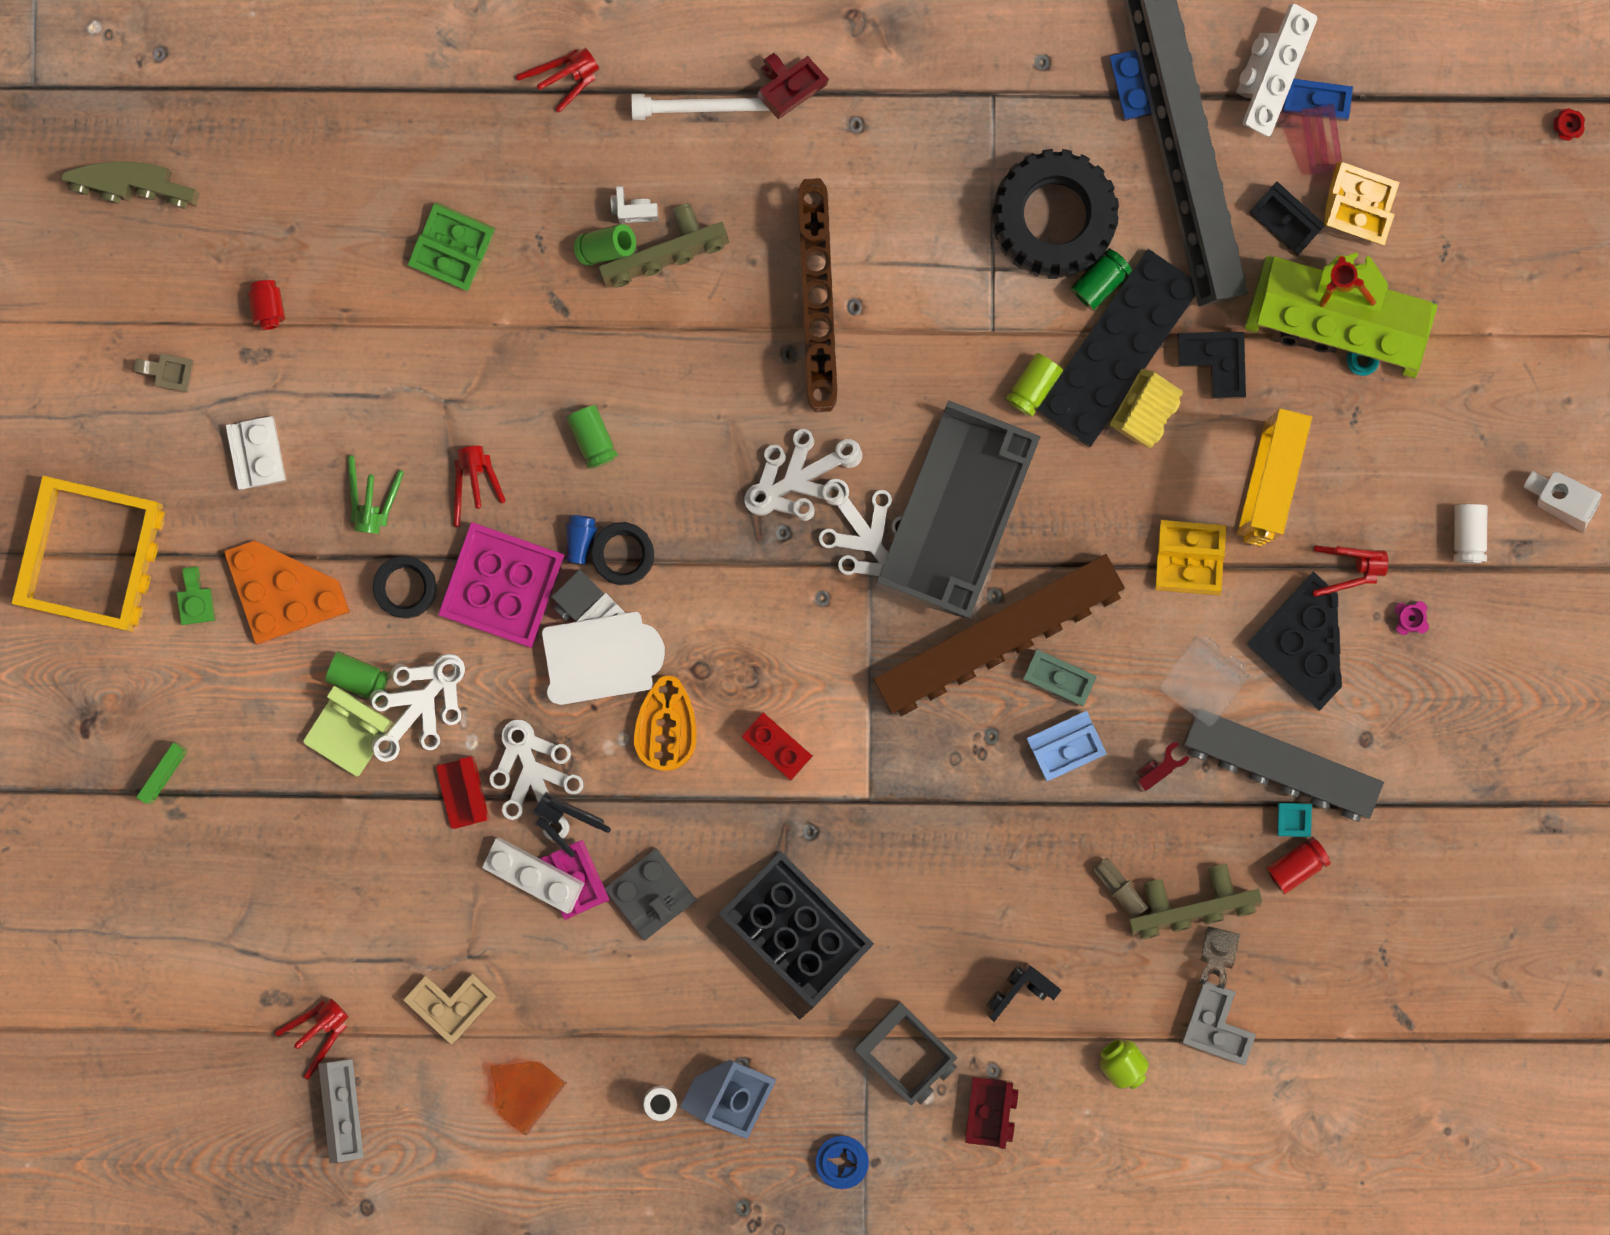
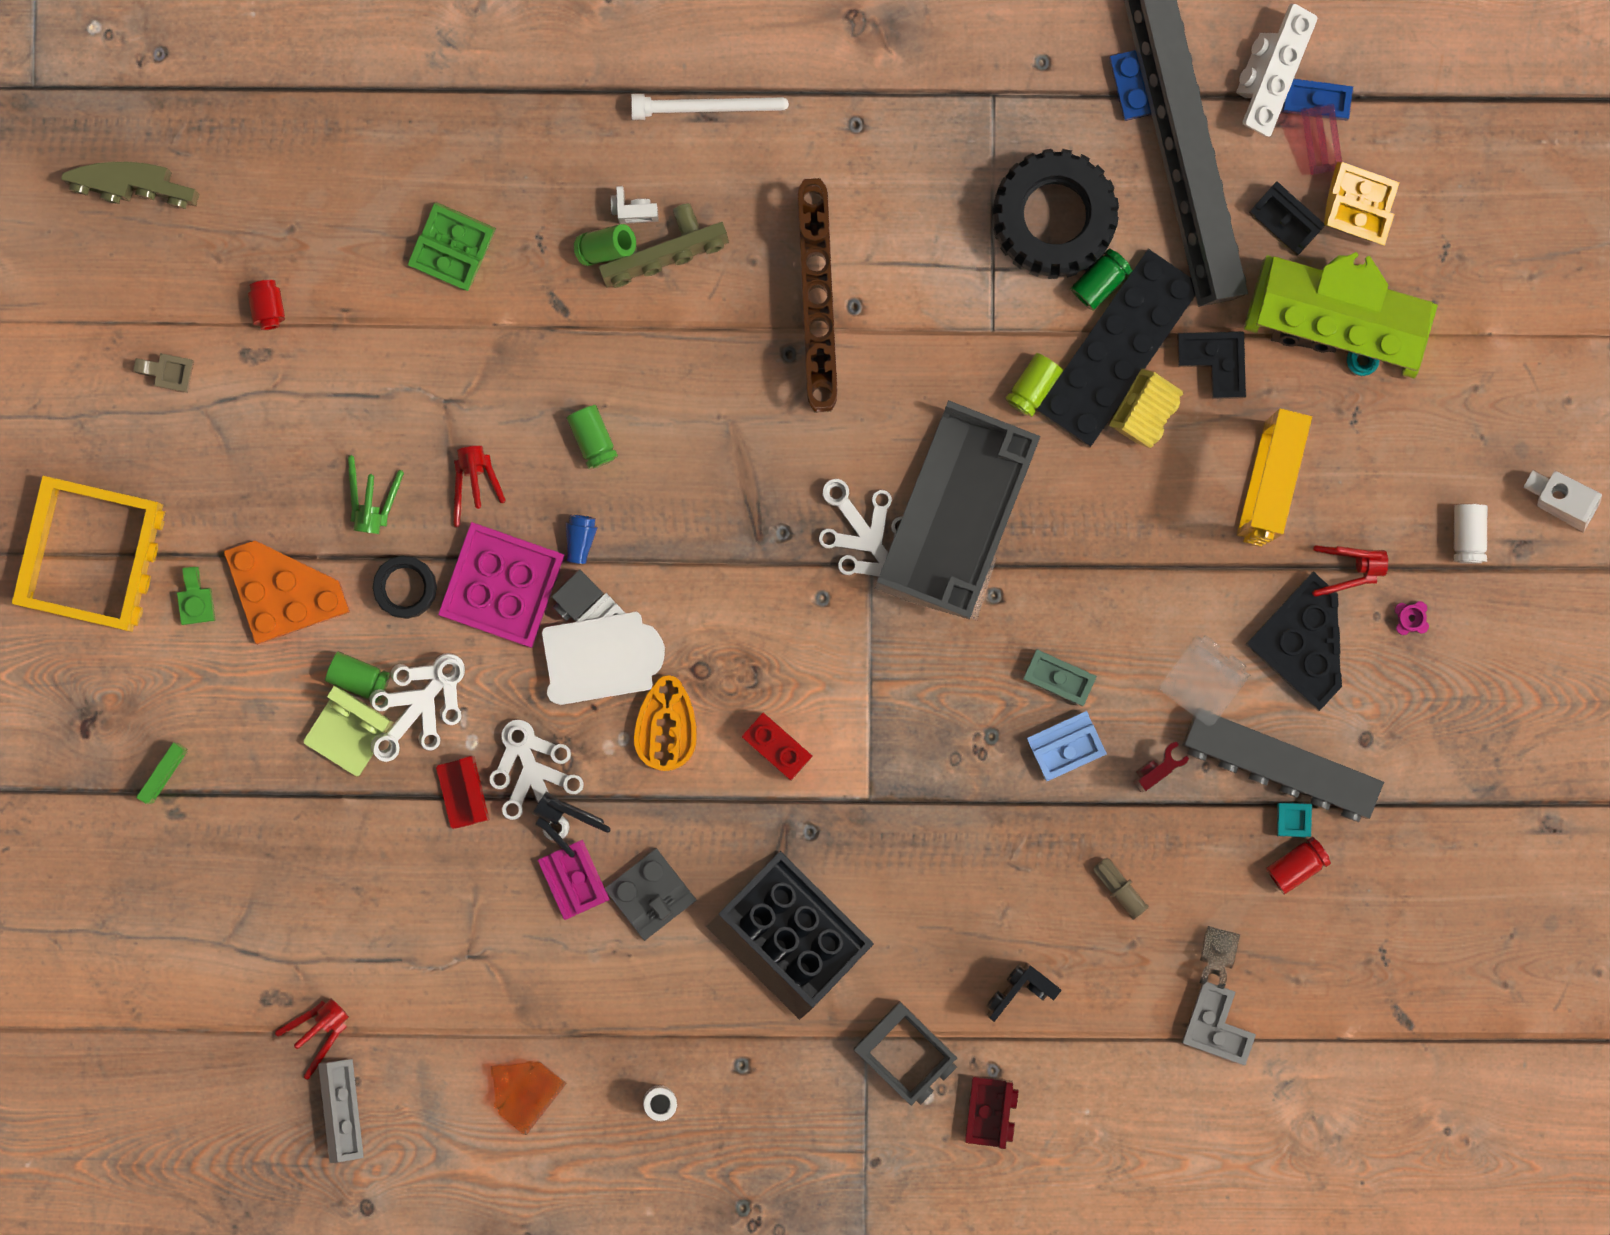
white plate [226,416,286,490] -> none
tan plate [403,973,497,1045] -> none
white plate [482,837,585,914] -> none
red plant [516,47,599,112] -> none
black tyre [591,522,654,585] -> none
sand blue slope [680,1060,776,1139] -> none
white plant [745,429,863,521] -> none
dark red plate [757,53,829,120] -> none
blue gear [816,1136,869,1189] -> none
reddish brown brick [873,554,1125,717] -> none
lime head [1099,1039,1149,1089] -> none
olive plate [1129,864,1262,940] -> none
yellow slope [1155,520,1226,596] -> none
red plant [1319,256,1376,307] -> none
red plate [1553,108,1585,141] -> none

